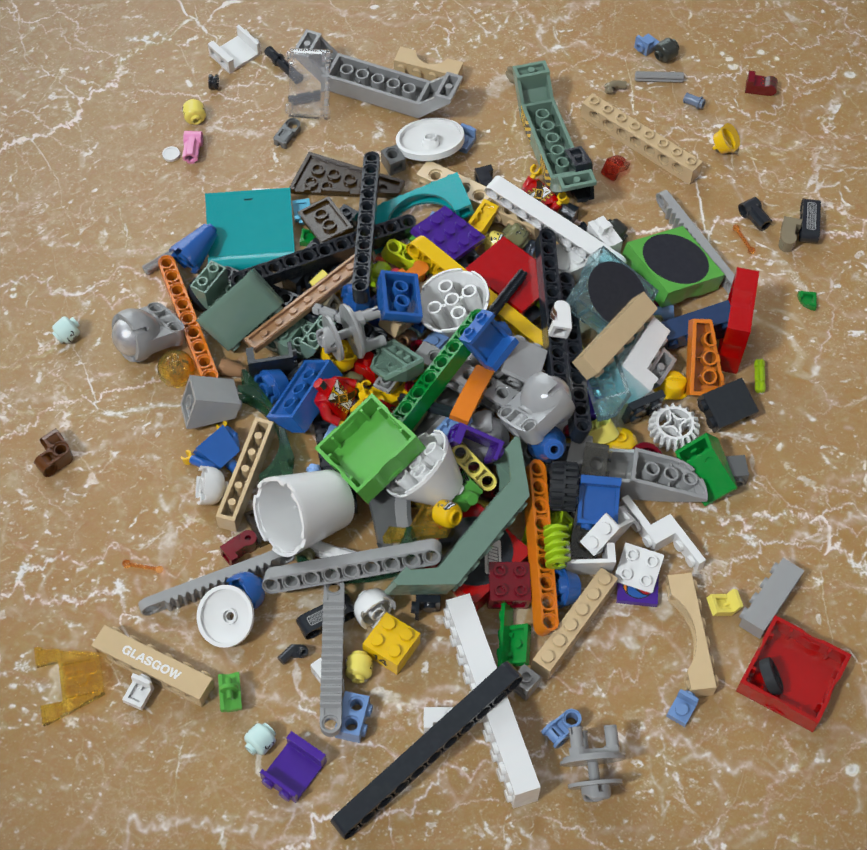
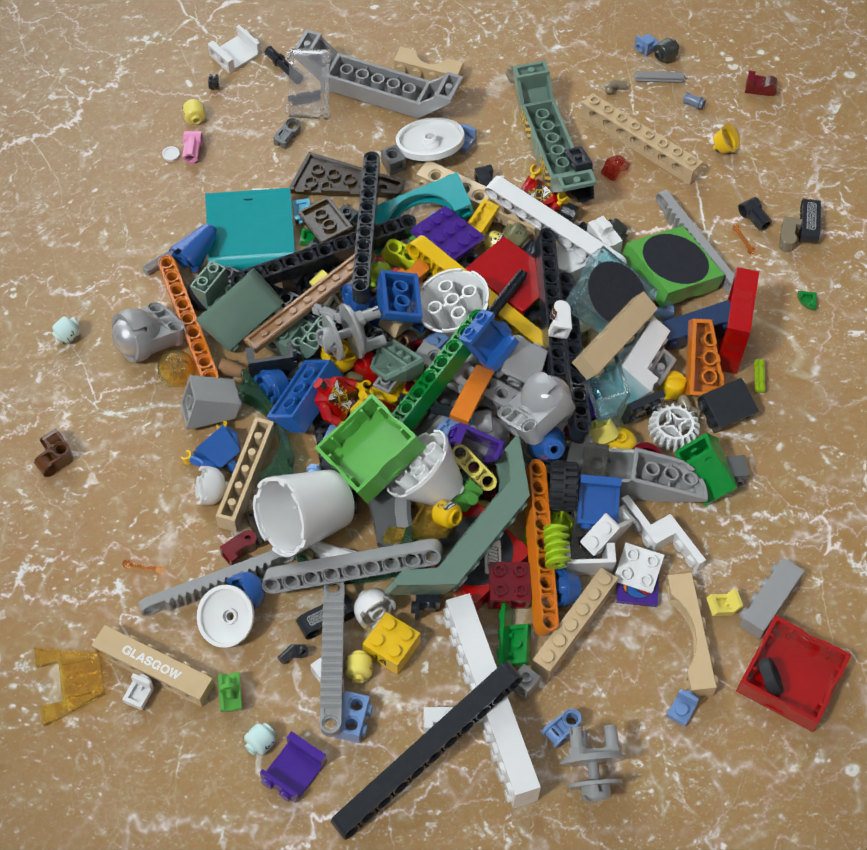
none -> dark tan arm [677,394,701,418]

